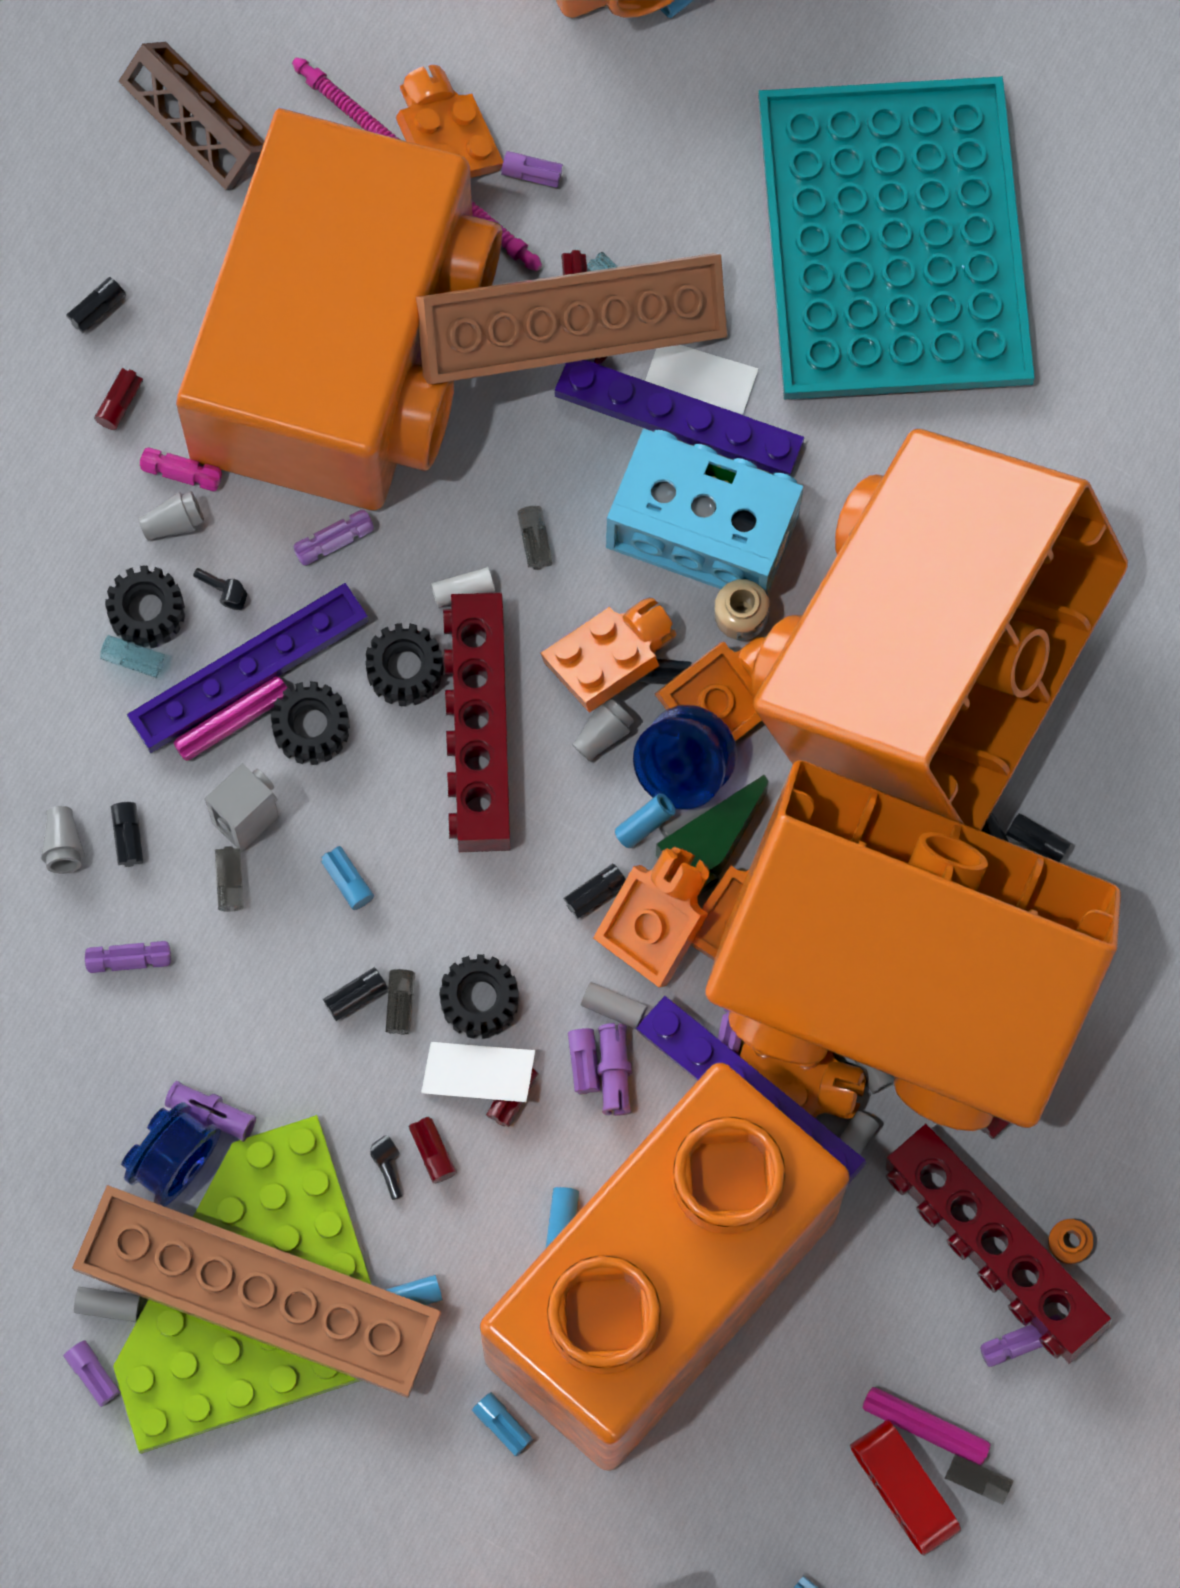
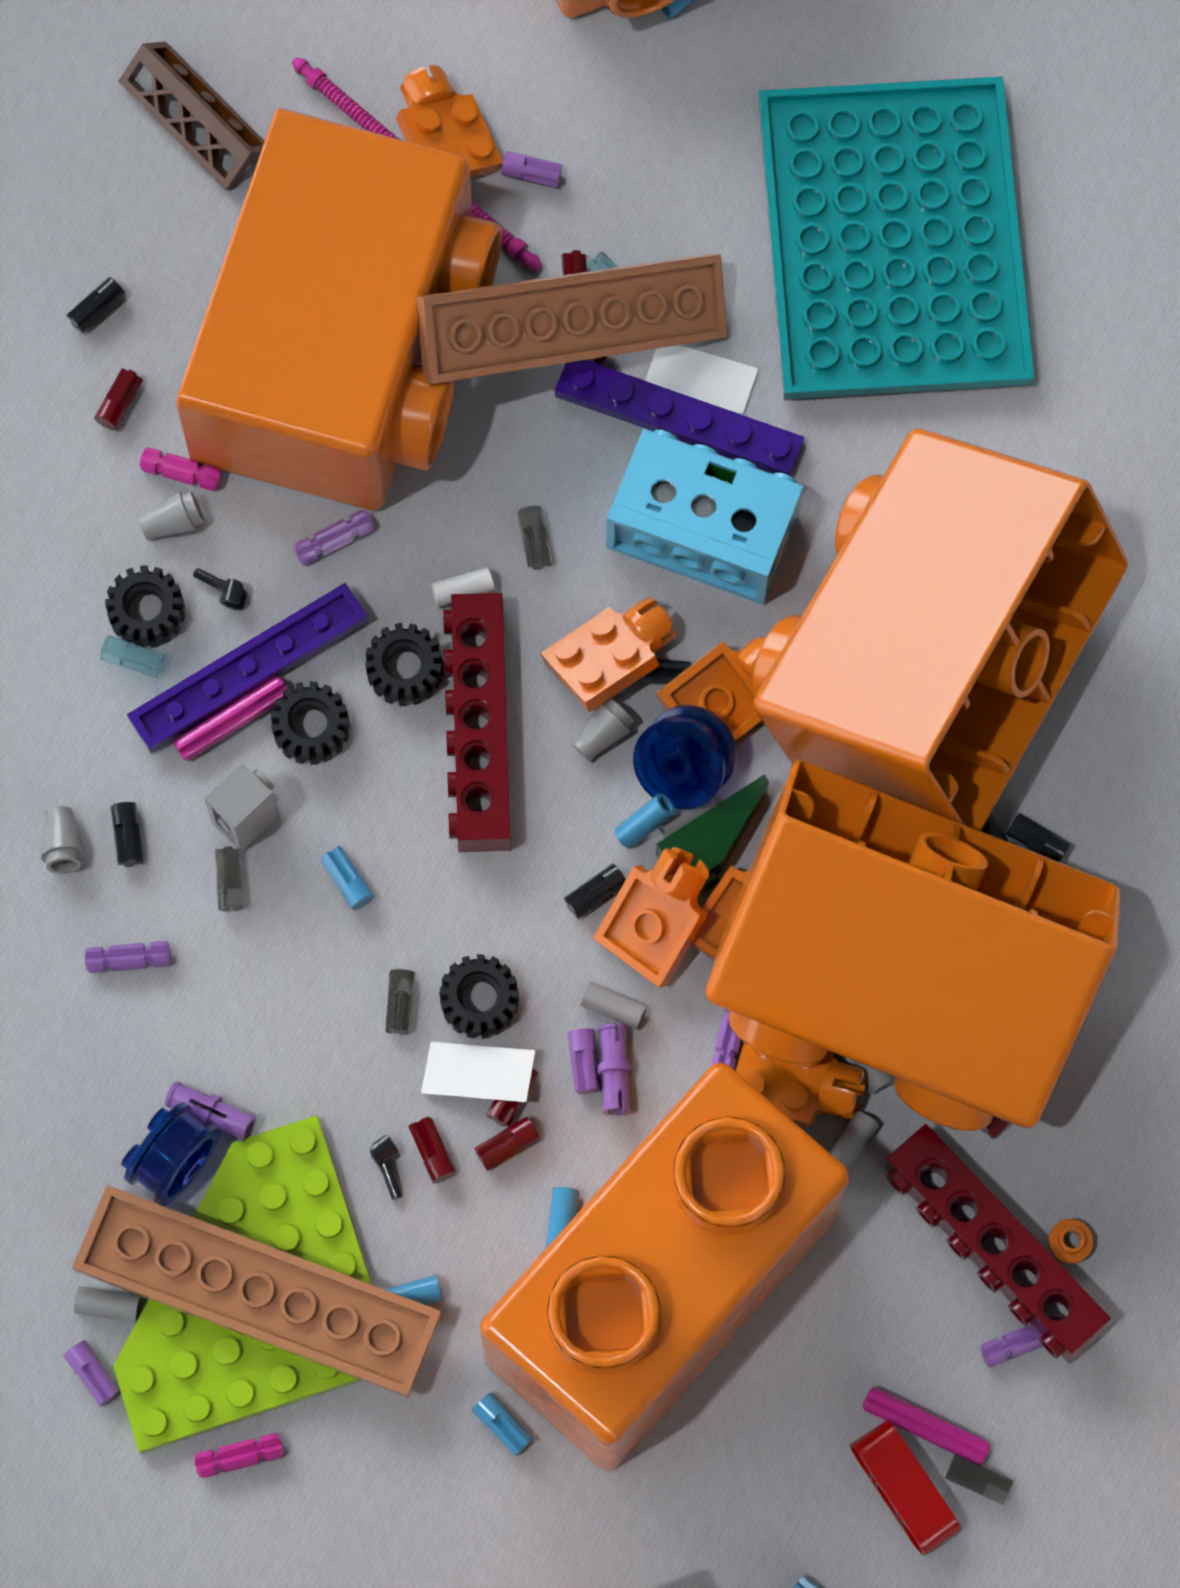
black piece [322,967,388,1021] -> none
dark purple plate [636,995,867,1186] -> none
tan head [715,579,770,640] -> none
none -> dark pink axle [194,1433,284,1478]
none -> dark red piece [474,1116,540,1171]

